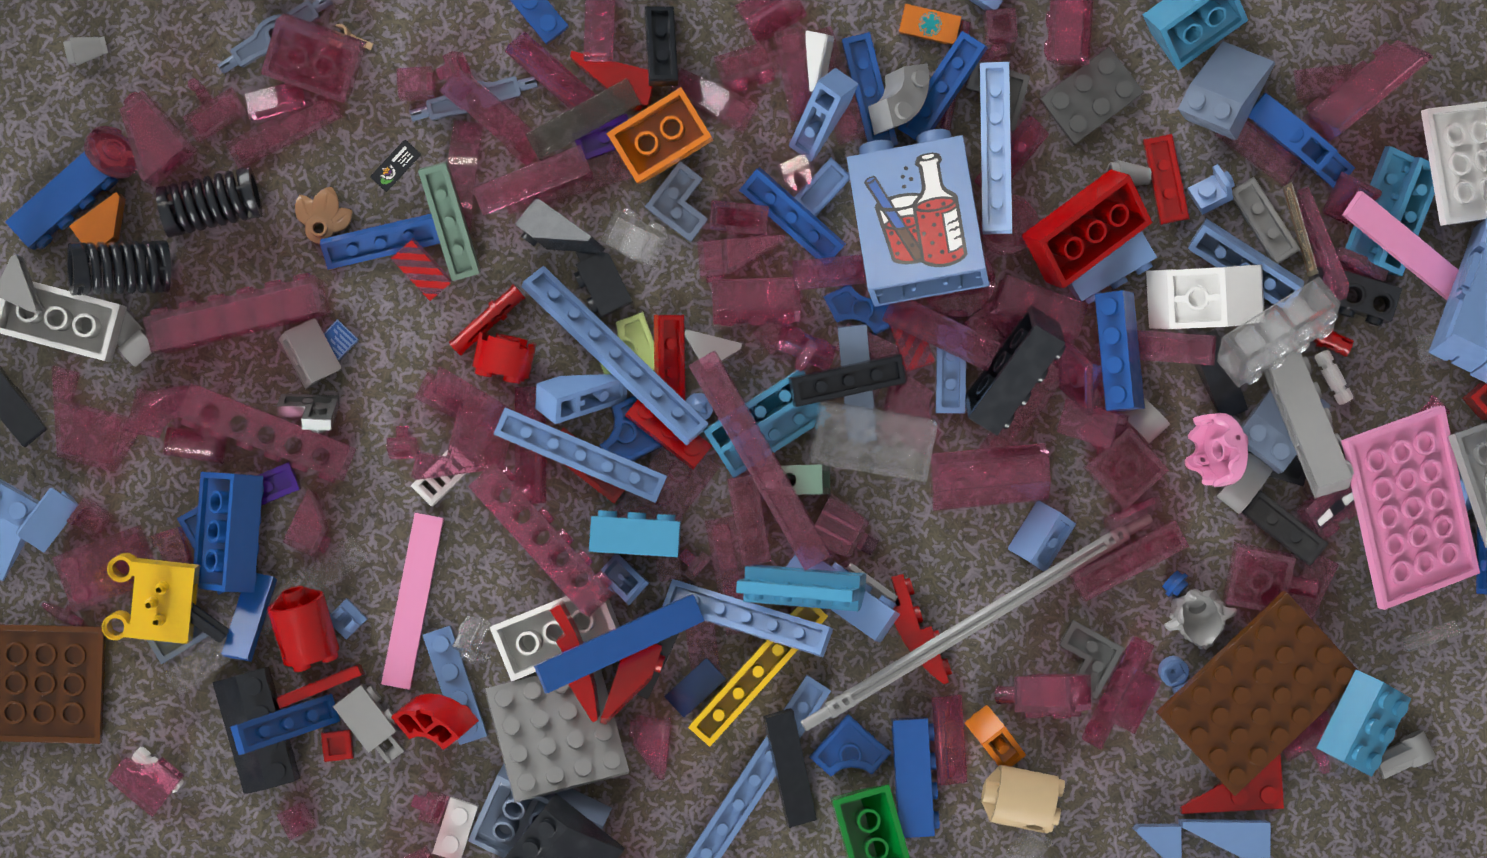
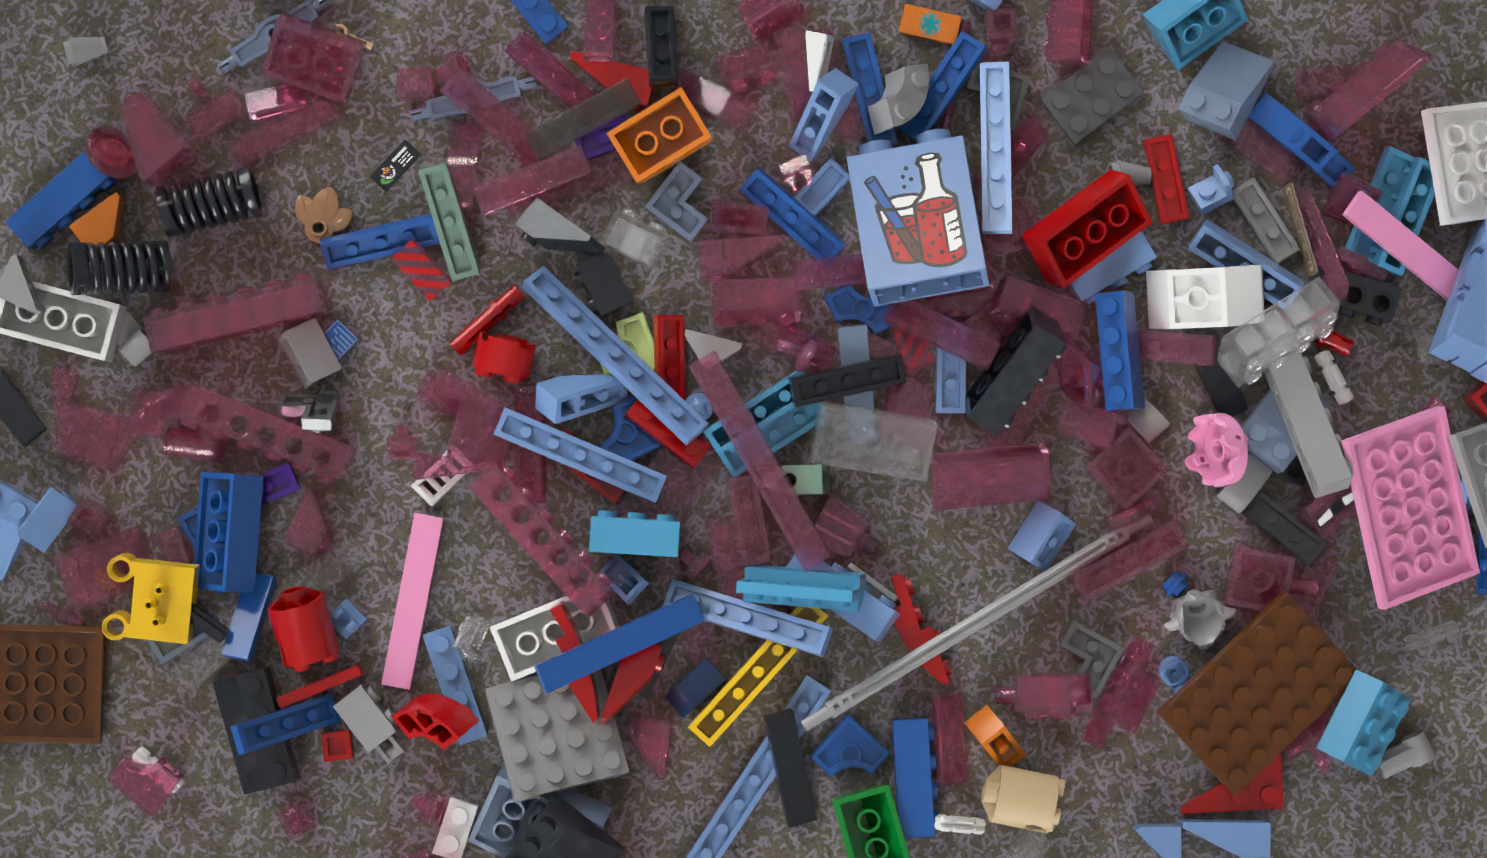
none -> white axle [934,814,986,835]

